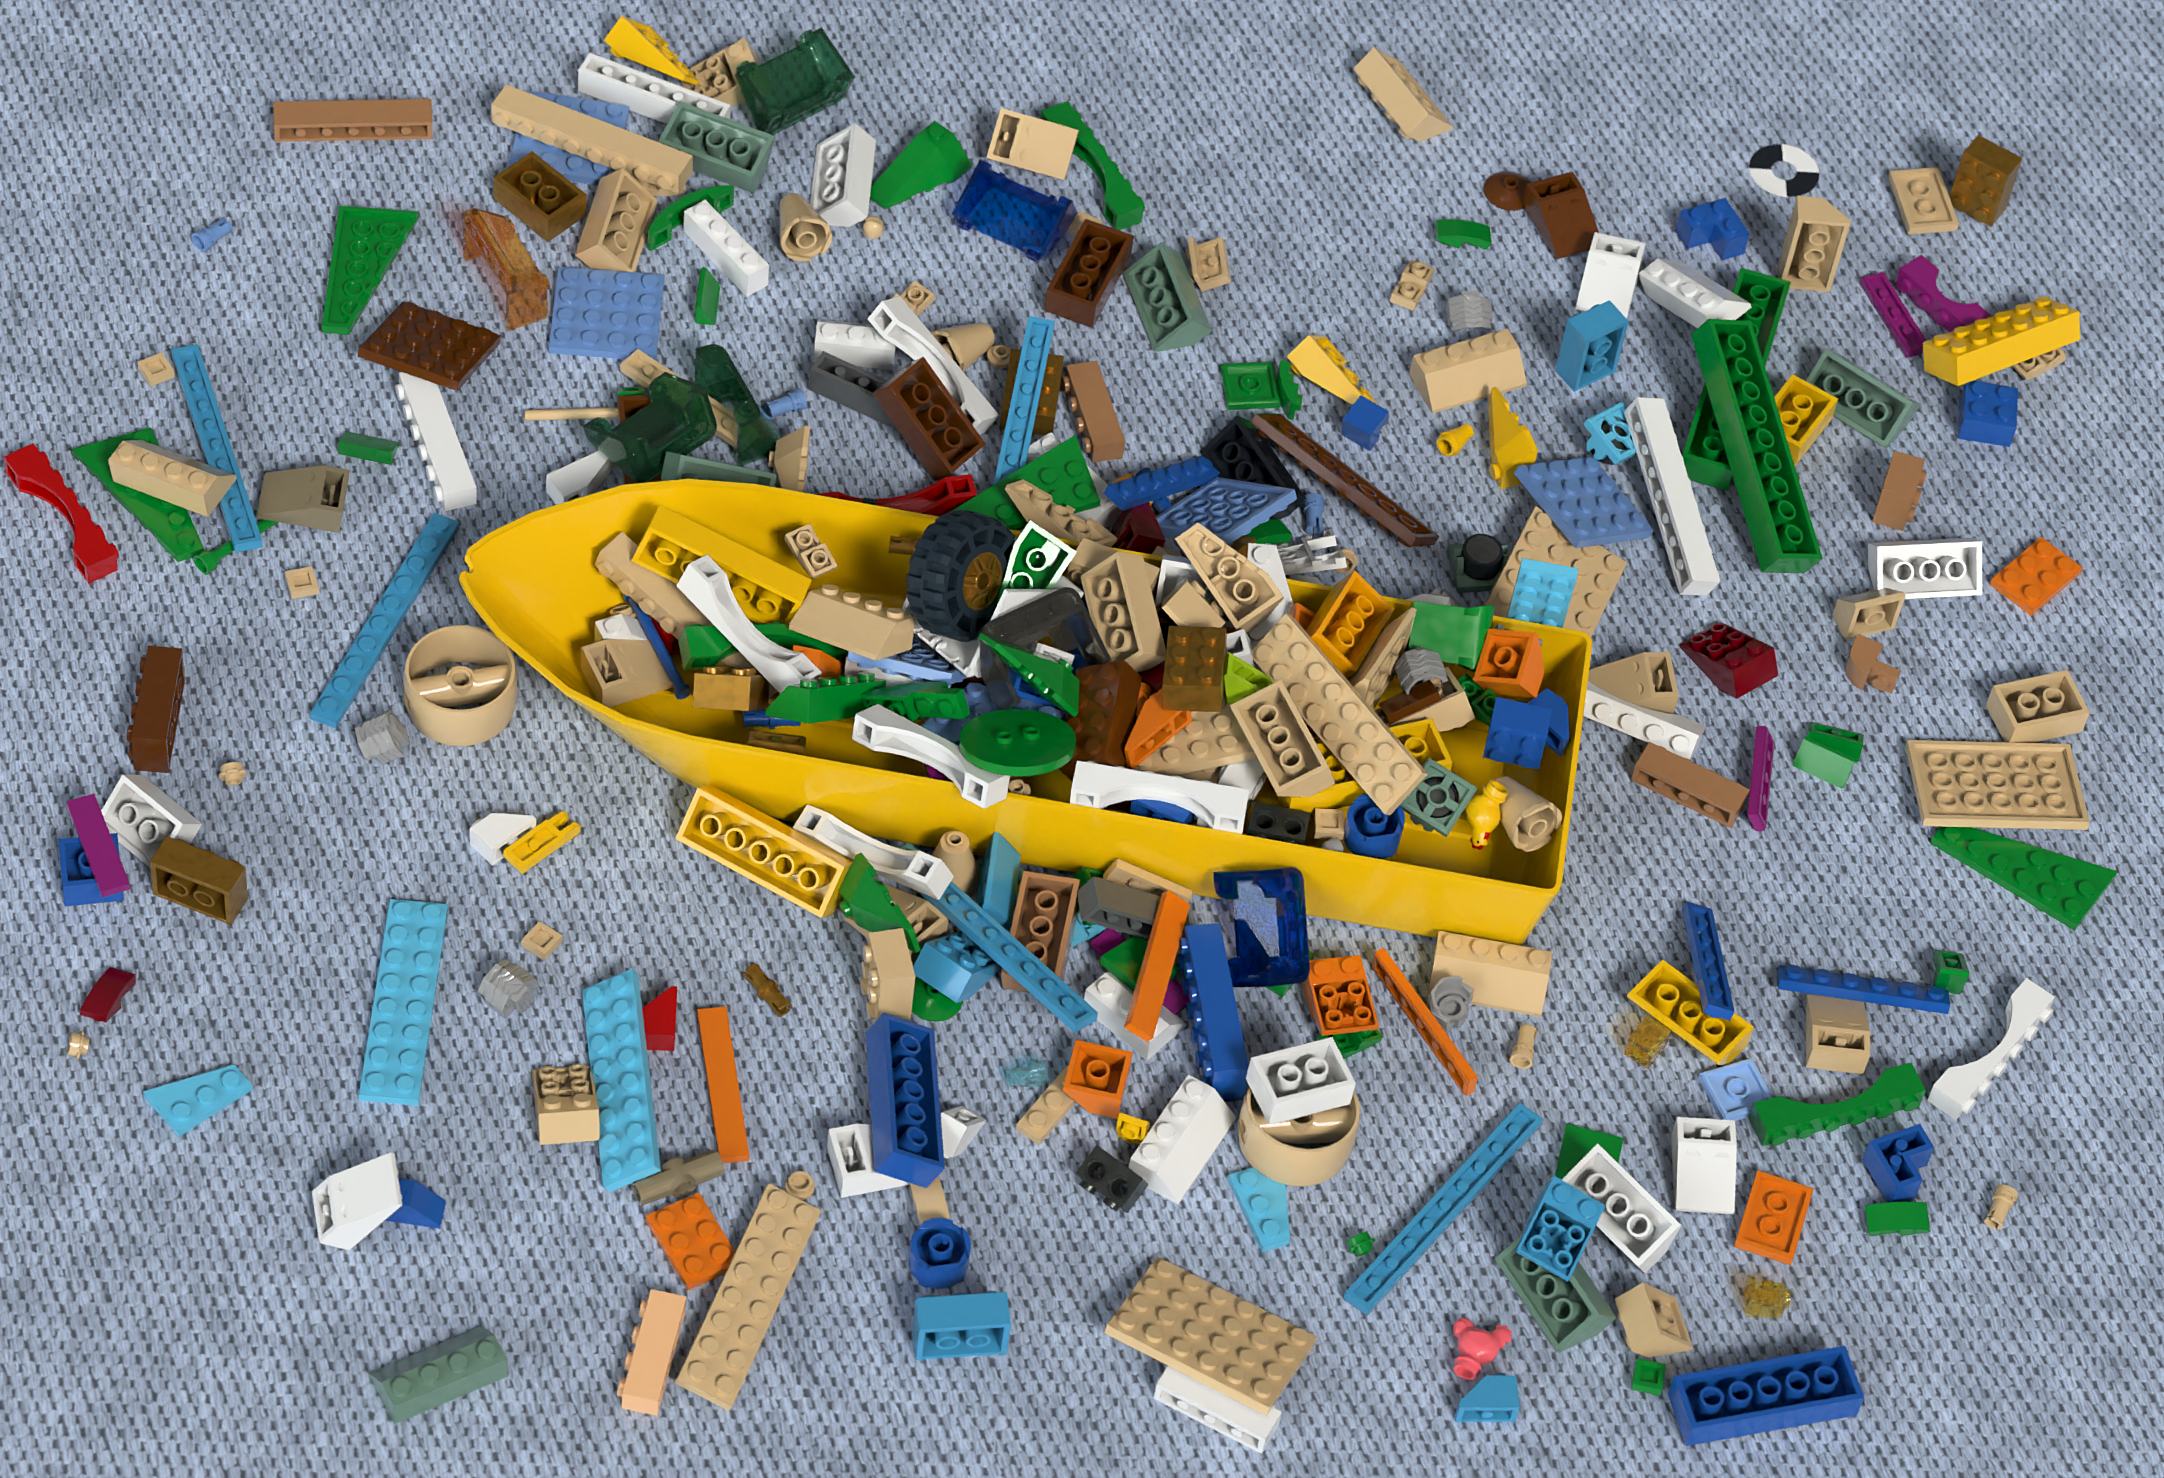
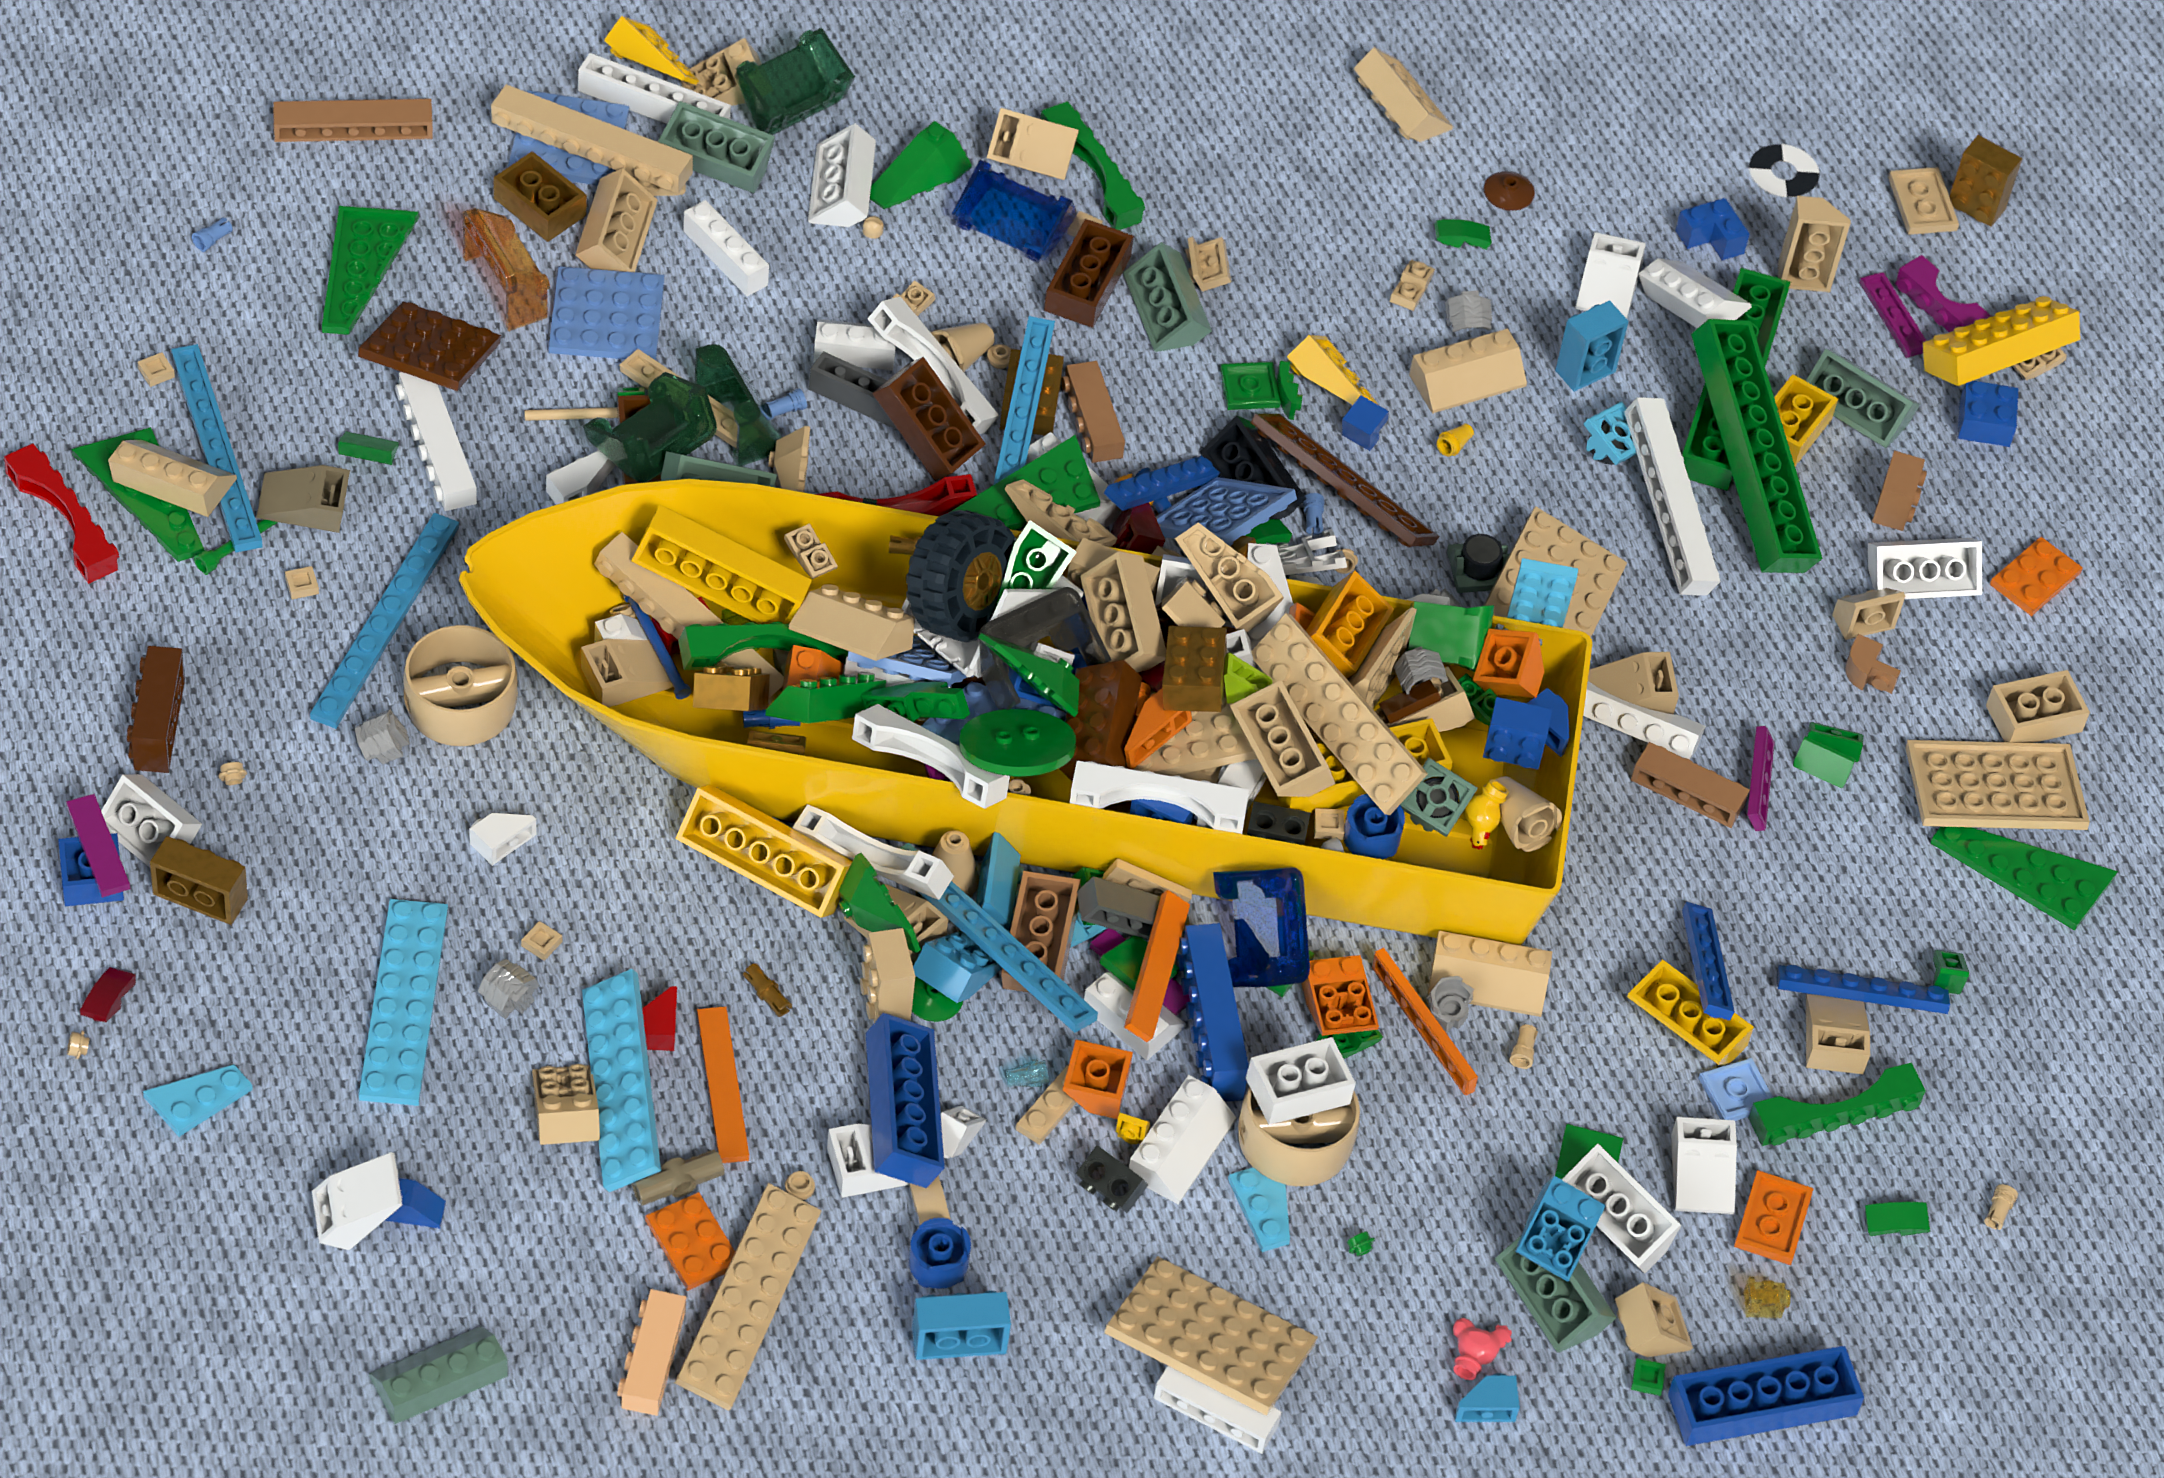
yellow hinge [503,811,581,874] -> none
green slope [647,185,734,252] -> none
white arch [676,554,822,694] -> none
green slope [695,267,720,325] -> none
tan cone [780,193,832,261] -> none
dark azure plate [1343,1103,1543,1316] -> none
yellow wedge [1488,387,1538,489] -> none
medium blue plate [1514,457,1654,548] -> none
reddish brown slope [1522,171,1599,259] -> none
clear yellow brick [1624,1016,1671,1069] -> none
dark red slope [1679,622,1778,699] -> none
blue brick [1862,1124,1934,1203] -> none
white arch [1927,978,2055,1120] -> none

